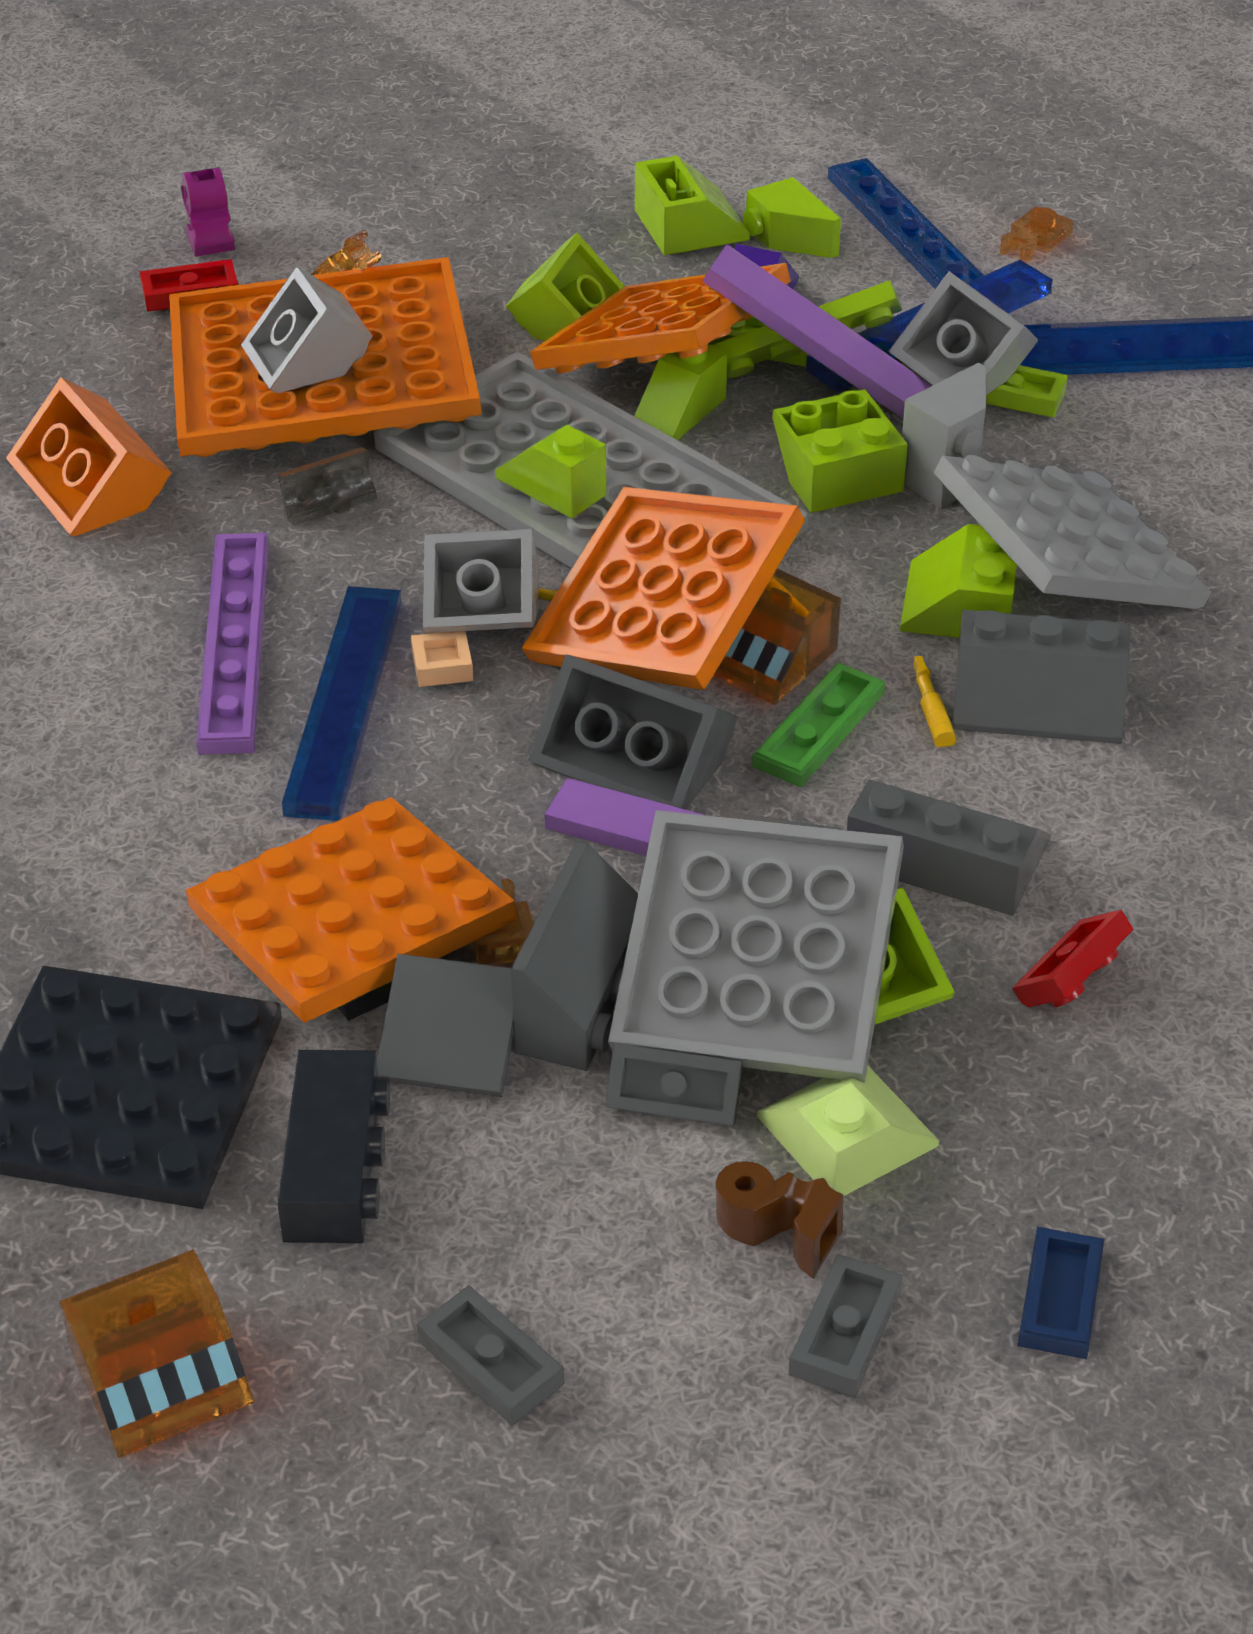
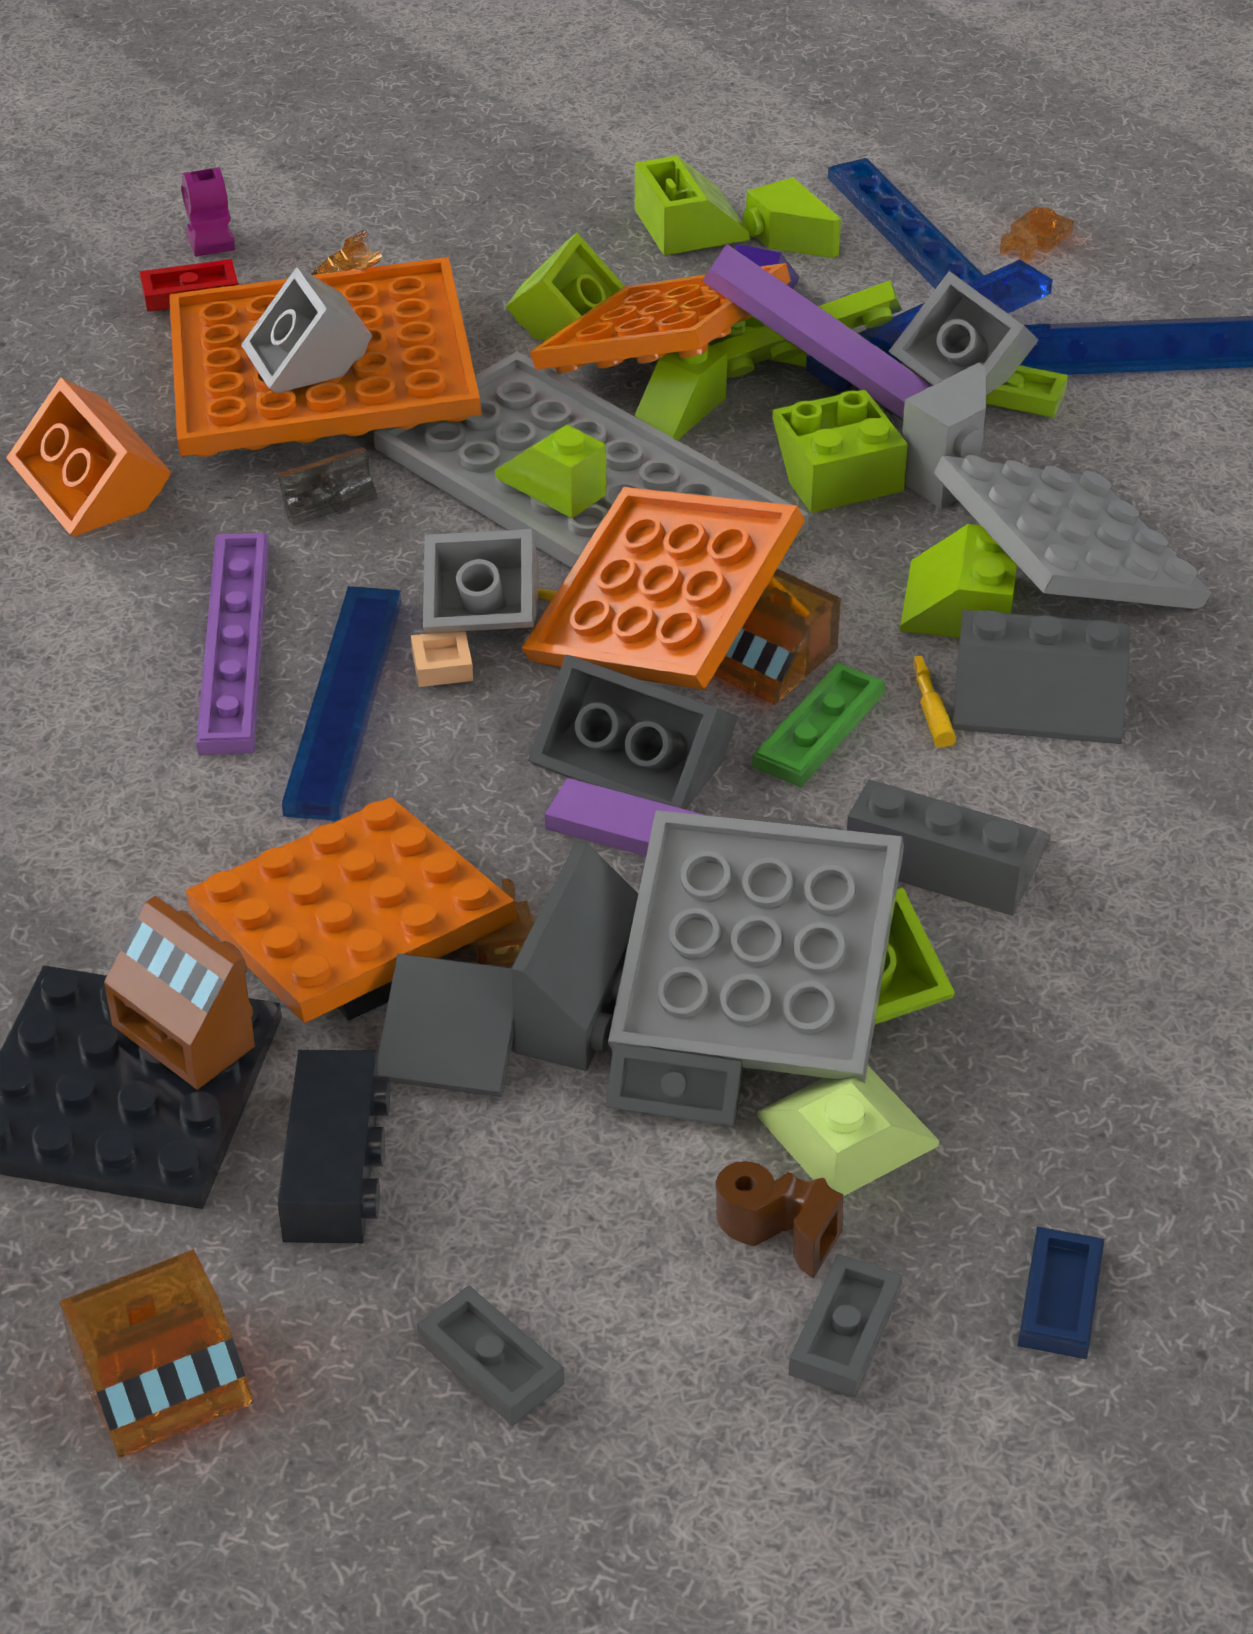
red plate [1012,909,1134,1007] -> none
none -> dark orange slope [104,895,255,1090]

